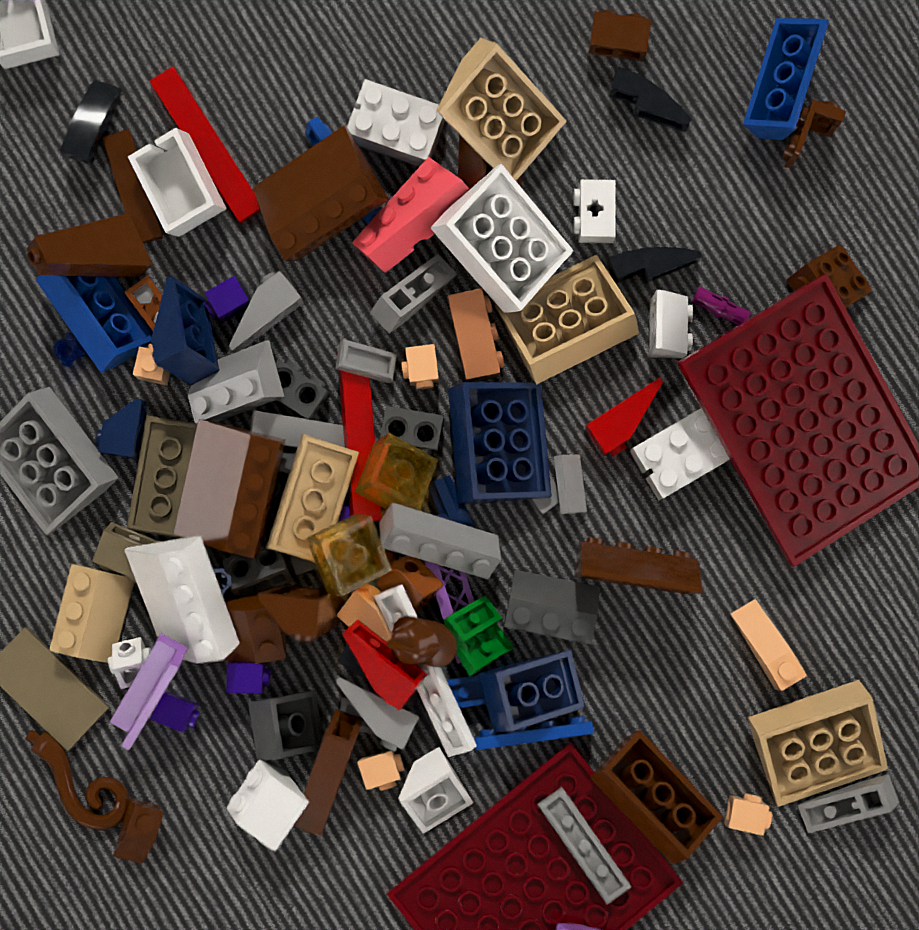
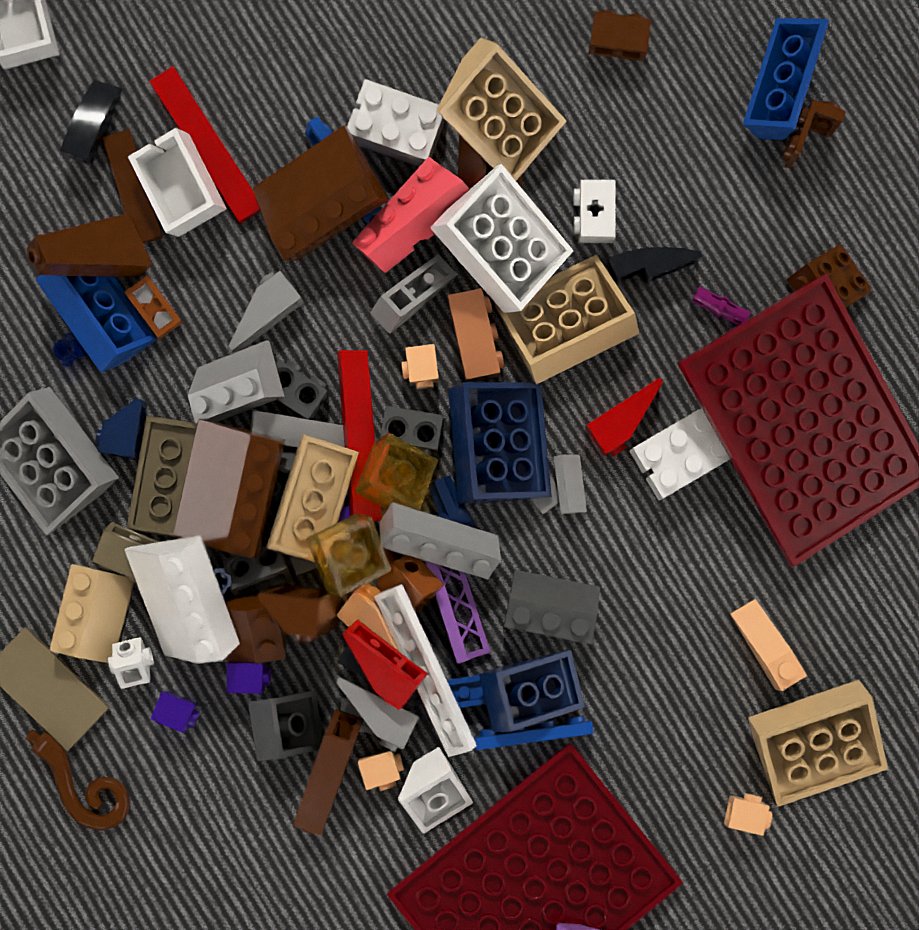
medium lavender fence [109,633,188,750] -> none
reddish brown slope [113,798,164,863] -> none
light nougat brick [133,344,170,385] -> none
dark blue slope [151,276,219,385] -> none
dark purple brick [204,276,250,323] -> none
white slope [227,760,309,851] -> none
light grey tile [335,339,397,383] -> none
reddish brown piece [387,616,457,667] -> none
green slope [444,595,514,676] -> none
light grey tile [538,787,631,904] -> none
reddish brown slope [574,537,703,595] -> none
reddish brown brick [590,730,723,864] -> none
black slope [609,66,691,133] -> none
white slope [649,290,693,358] -> none
light grey slope [798,774,899,833] -> none

